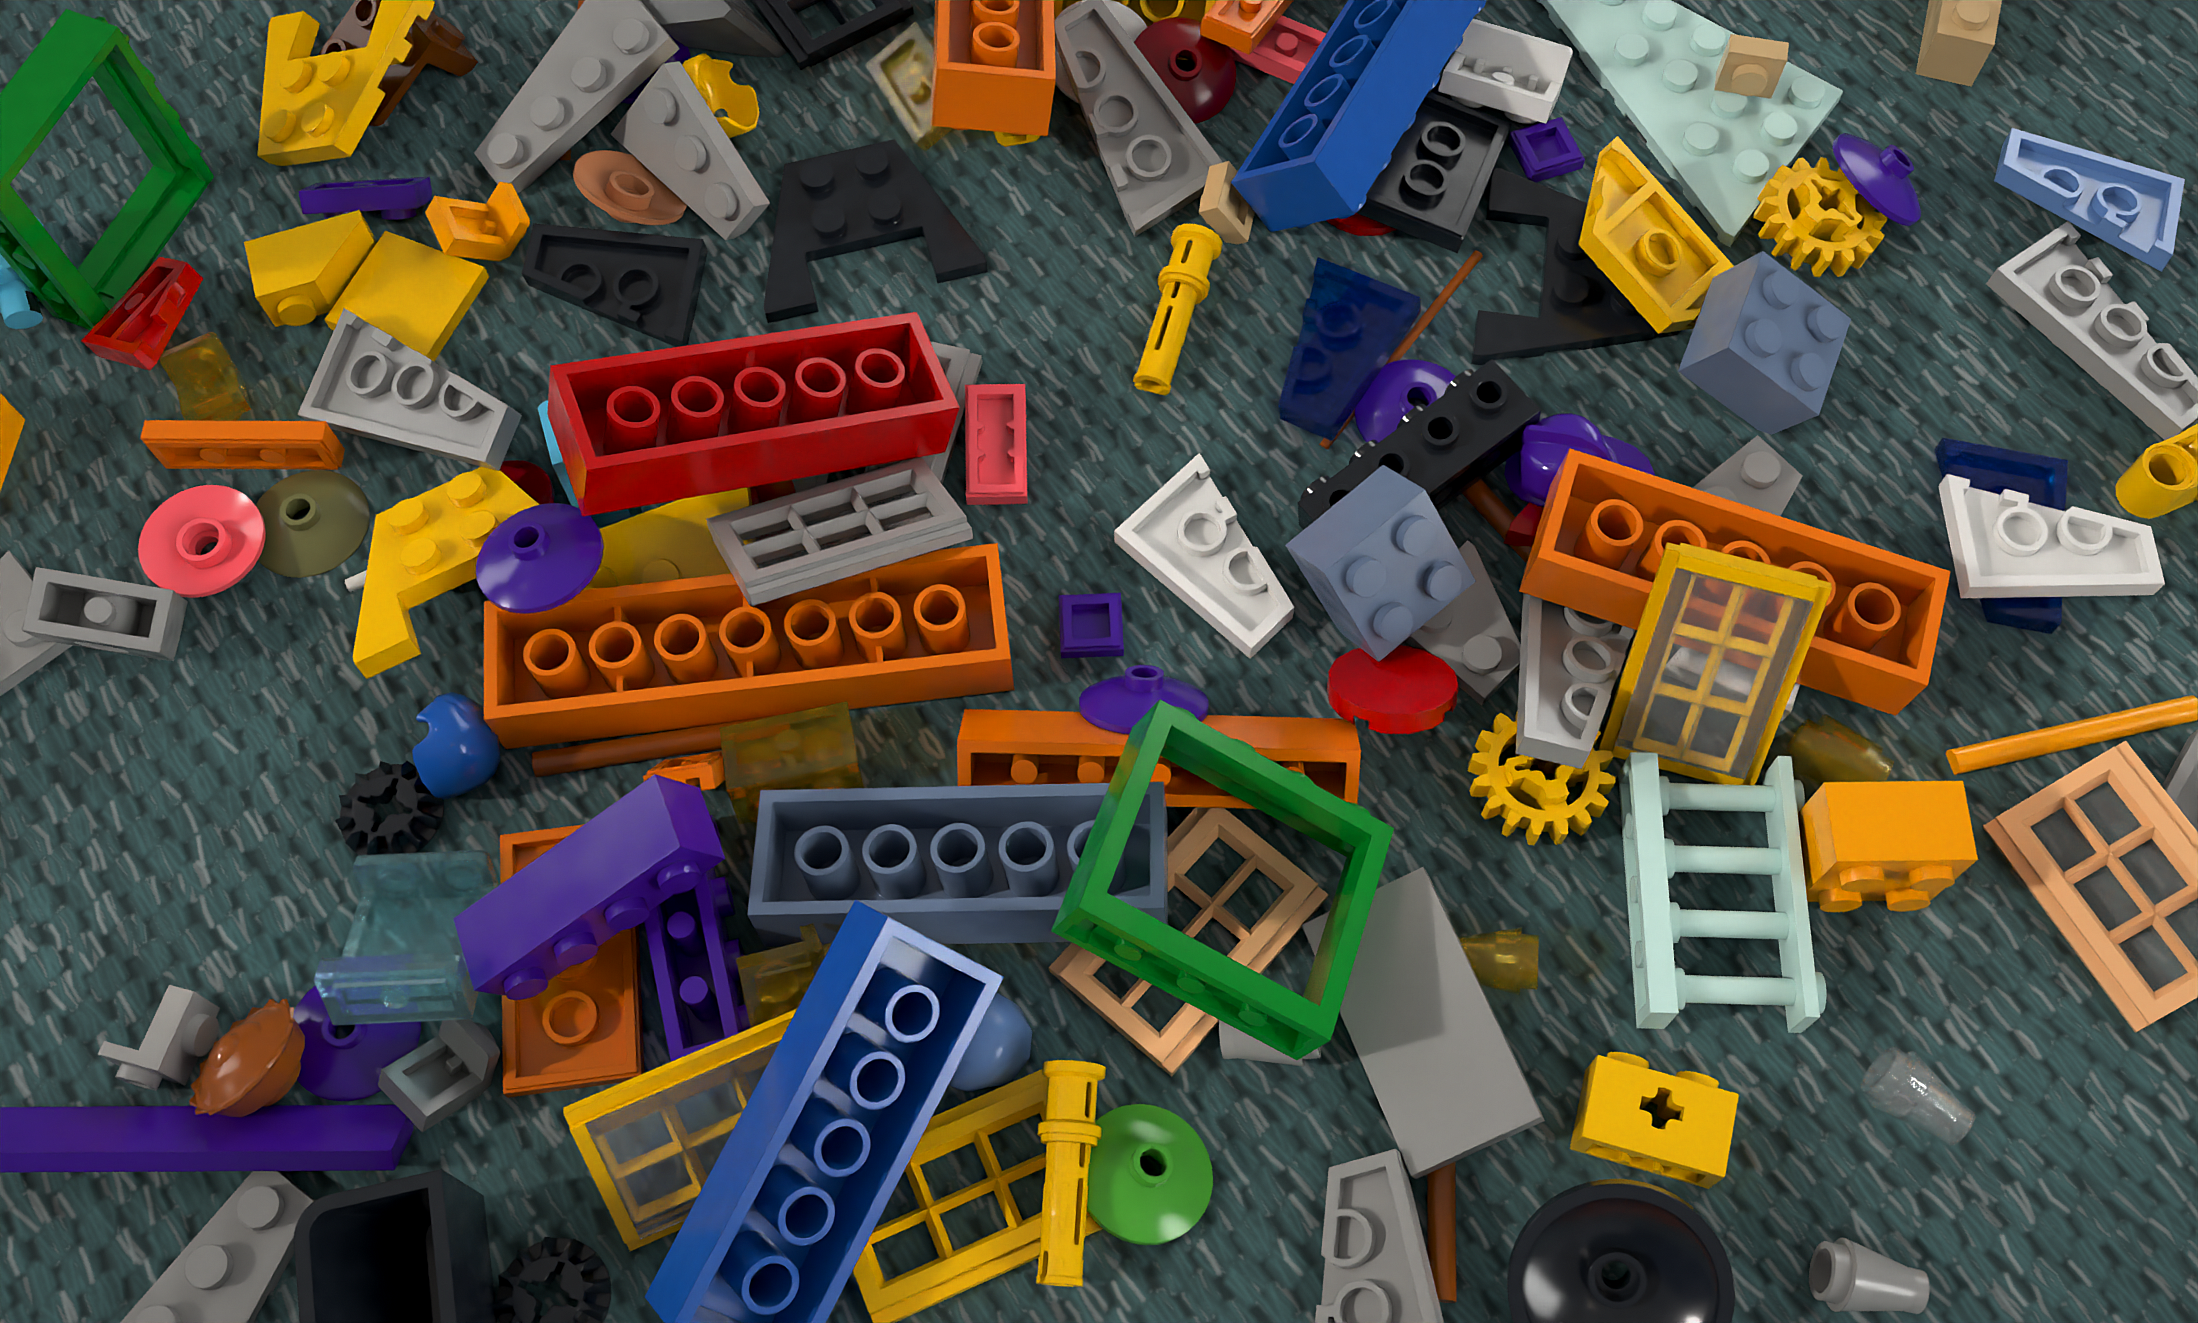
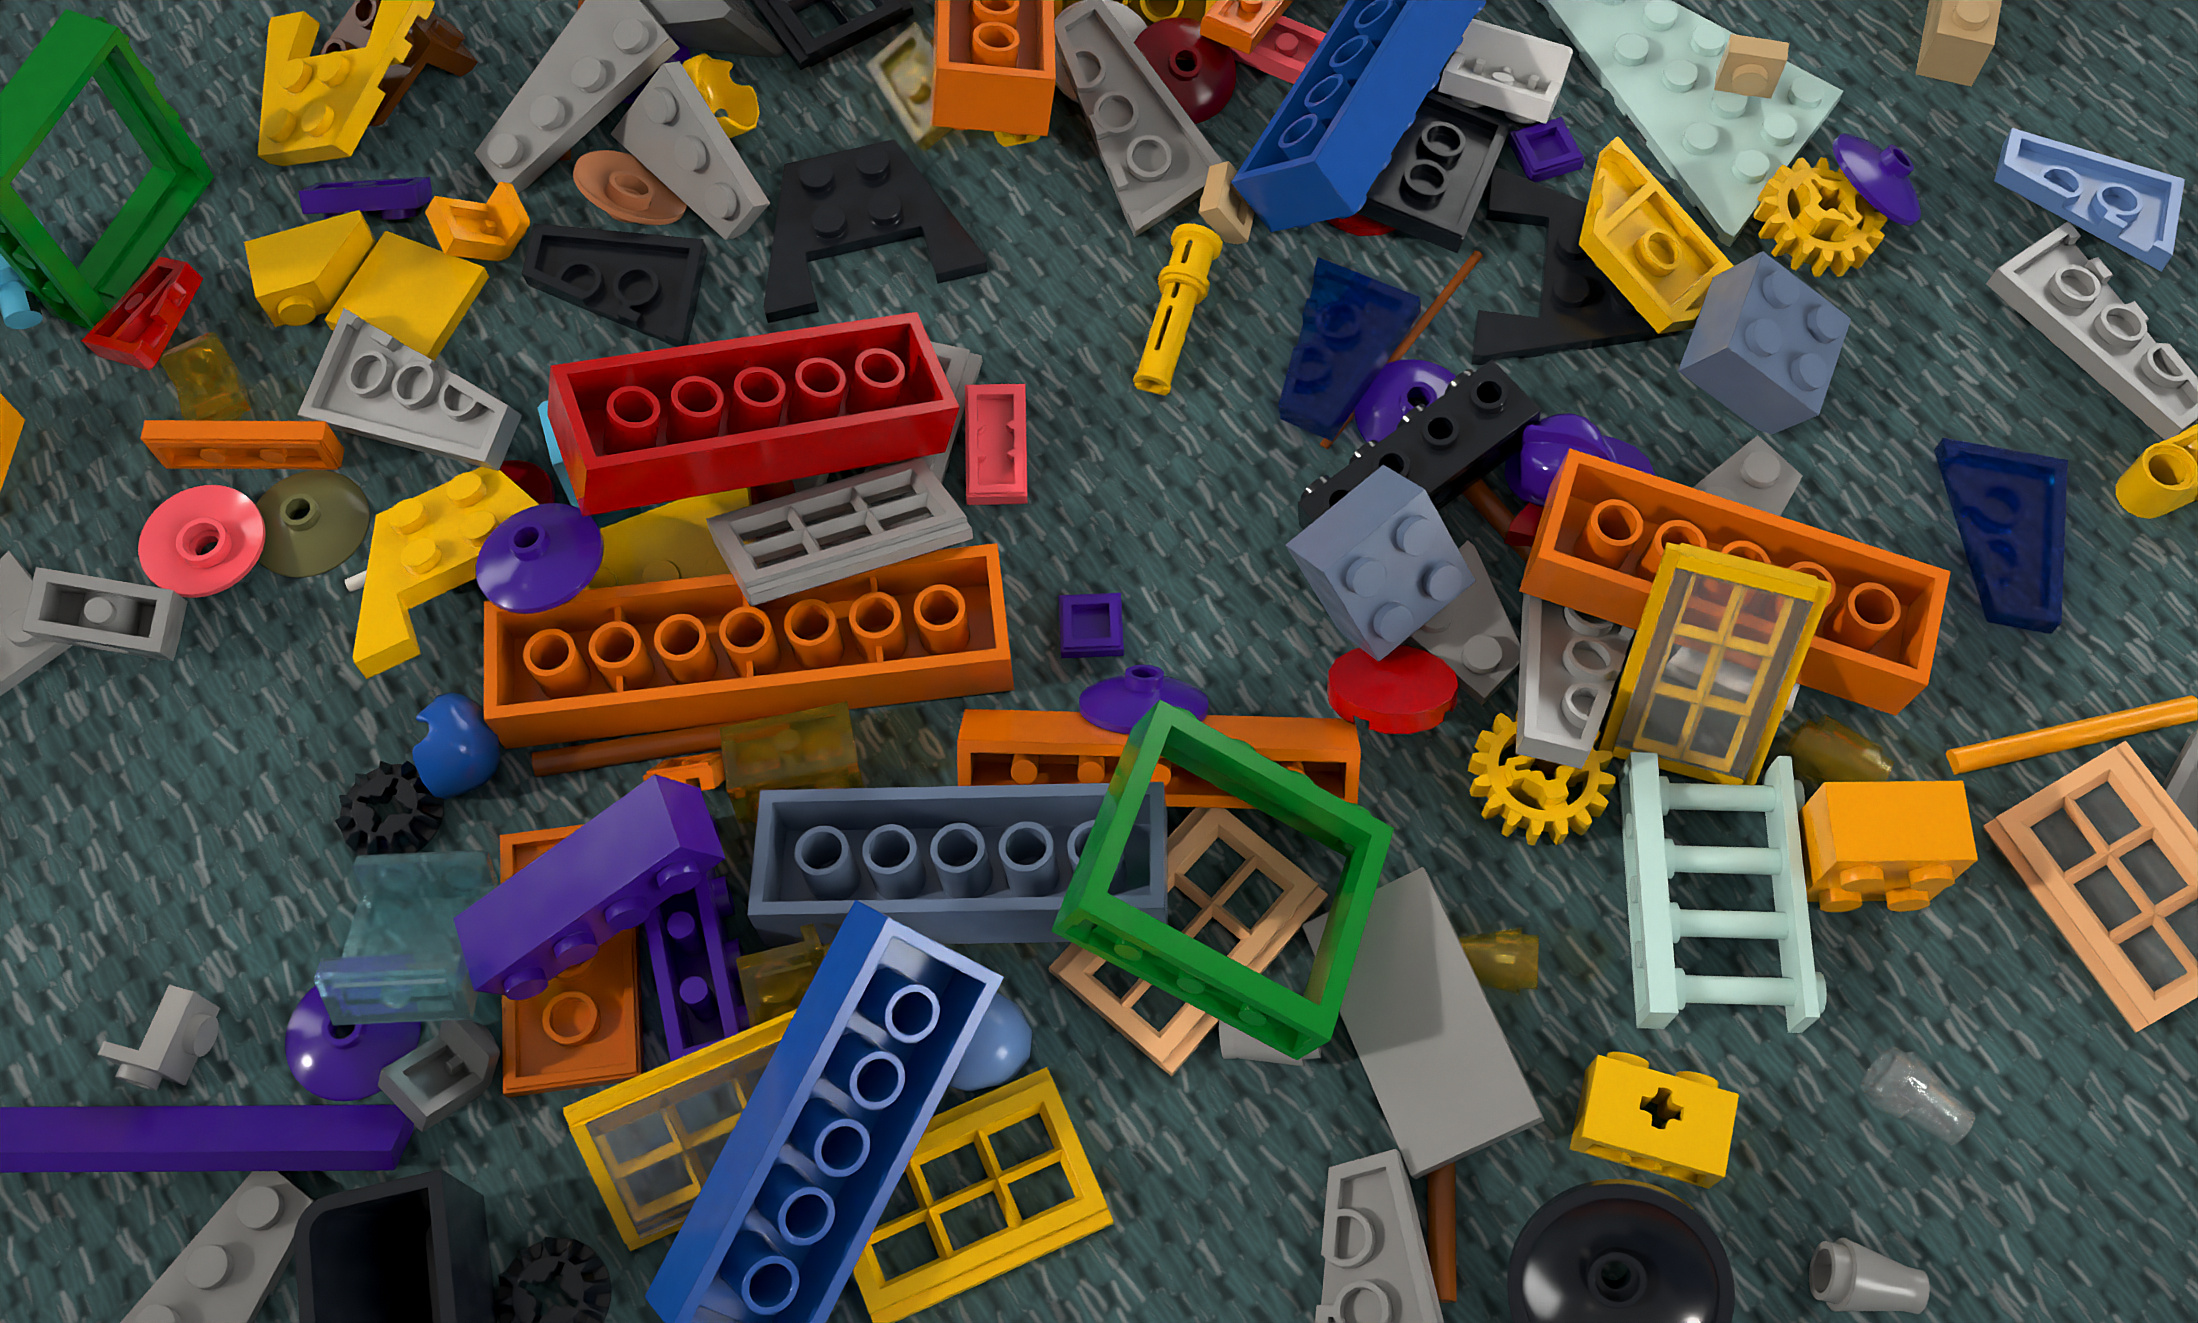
dark orange piece [189,999,305,1118] -> none
yellow pin [1036,1060,1106,1287] -> none
bright green dish [1087,1104,1213,1245] -> none
white wing [1114,453,1294,659] -> none
white wing [1938,474,2165,598] -> none

